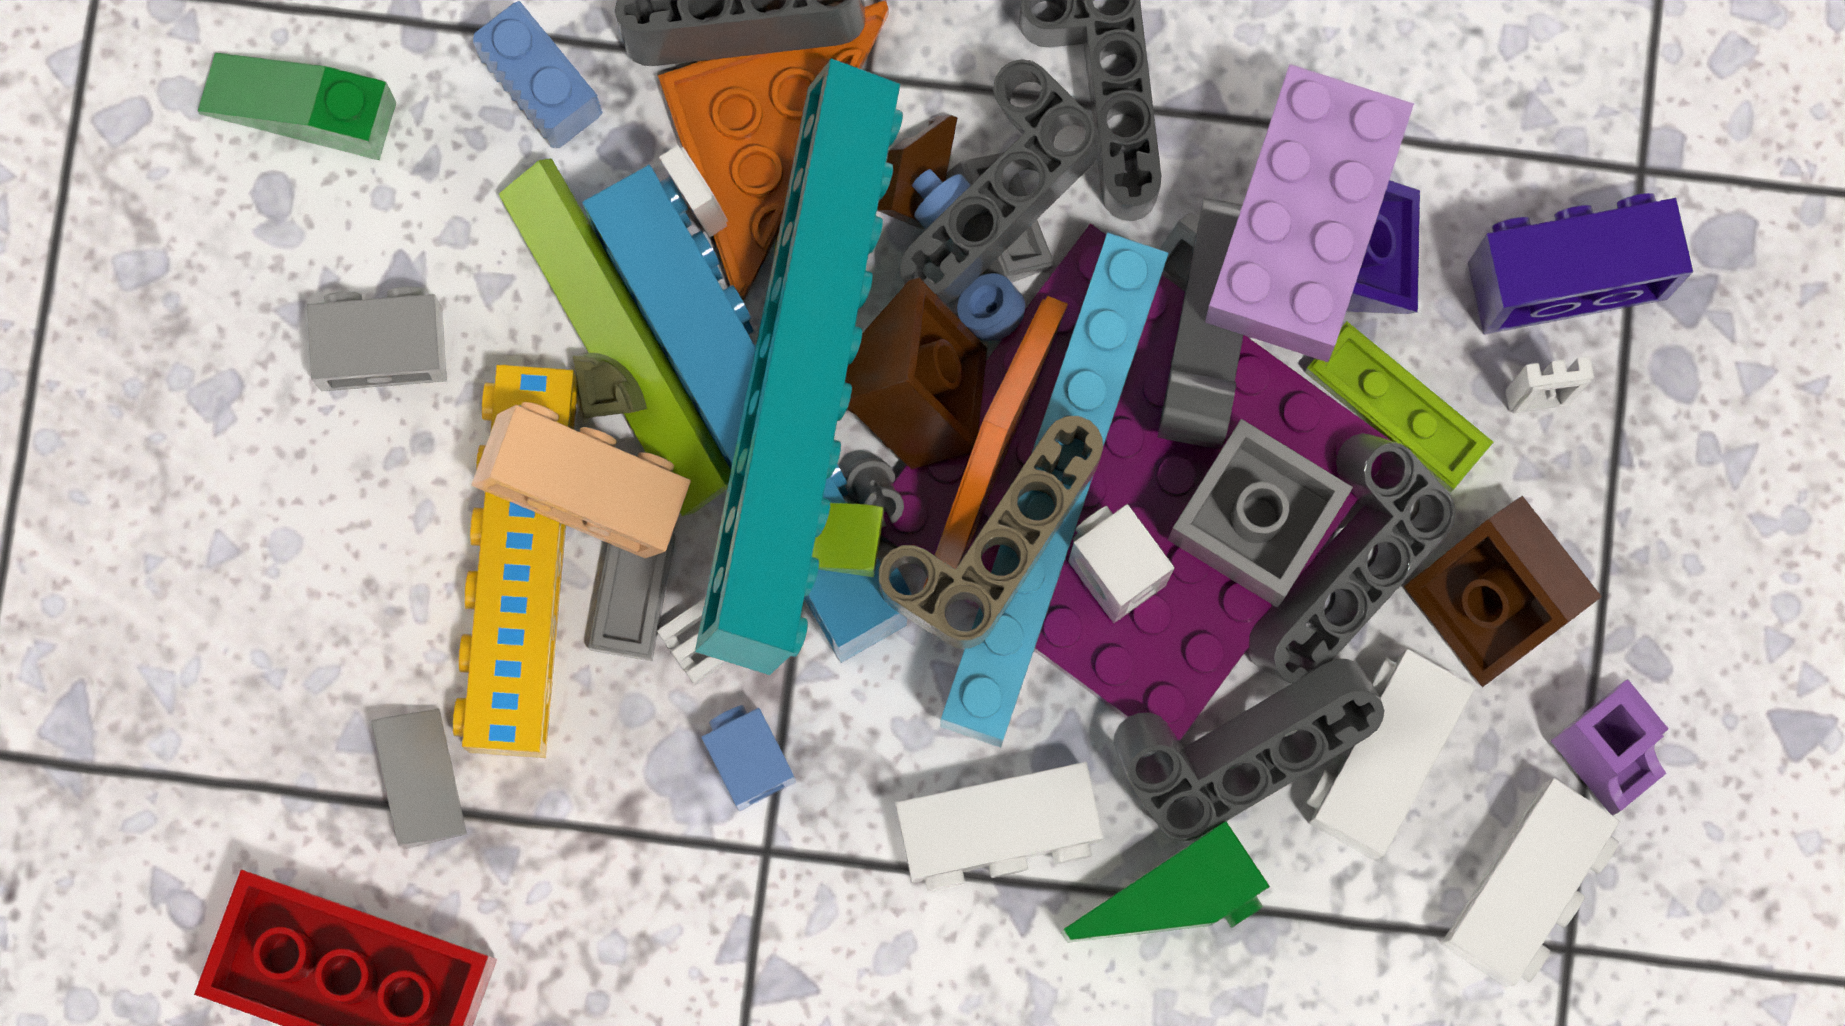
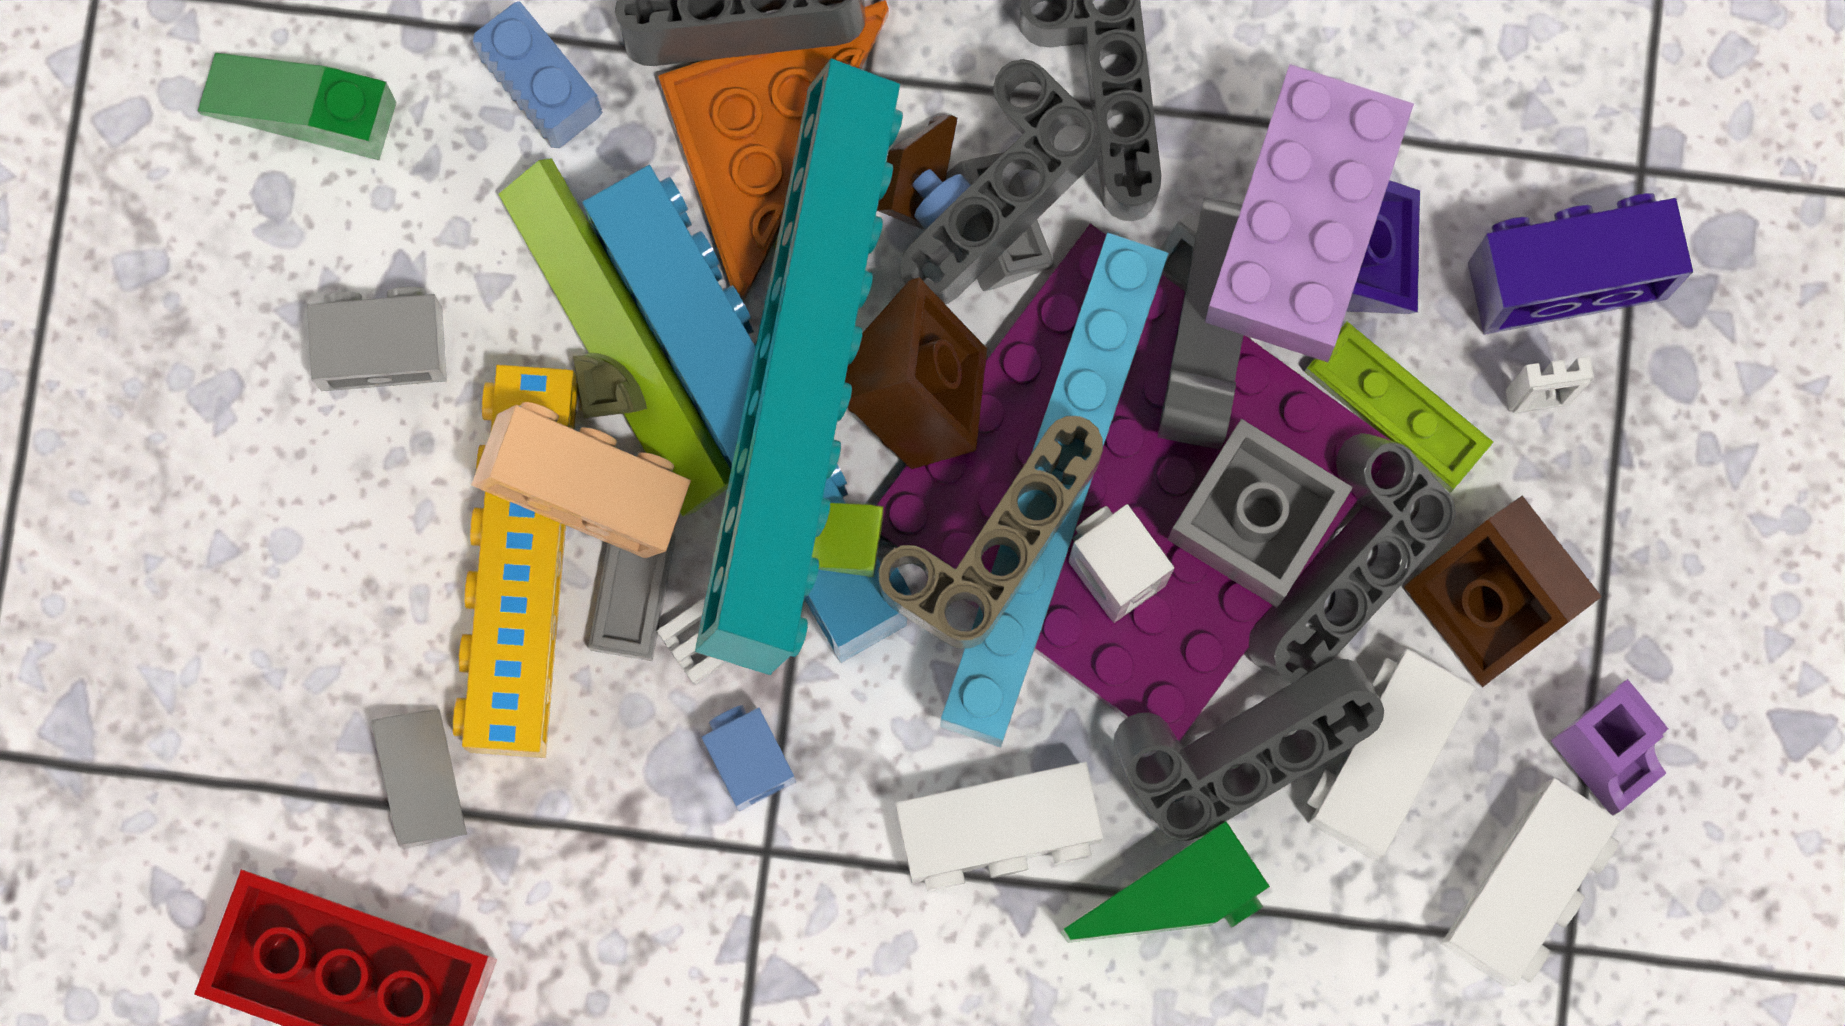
white tile [659,145,728,237] -> none
light grey pin [846,458,904,527] -> none
orange tile [923,296,1068,588] -> none
medium blue tile [957,273,1025,341] -> none

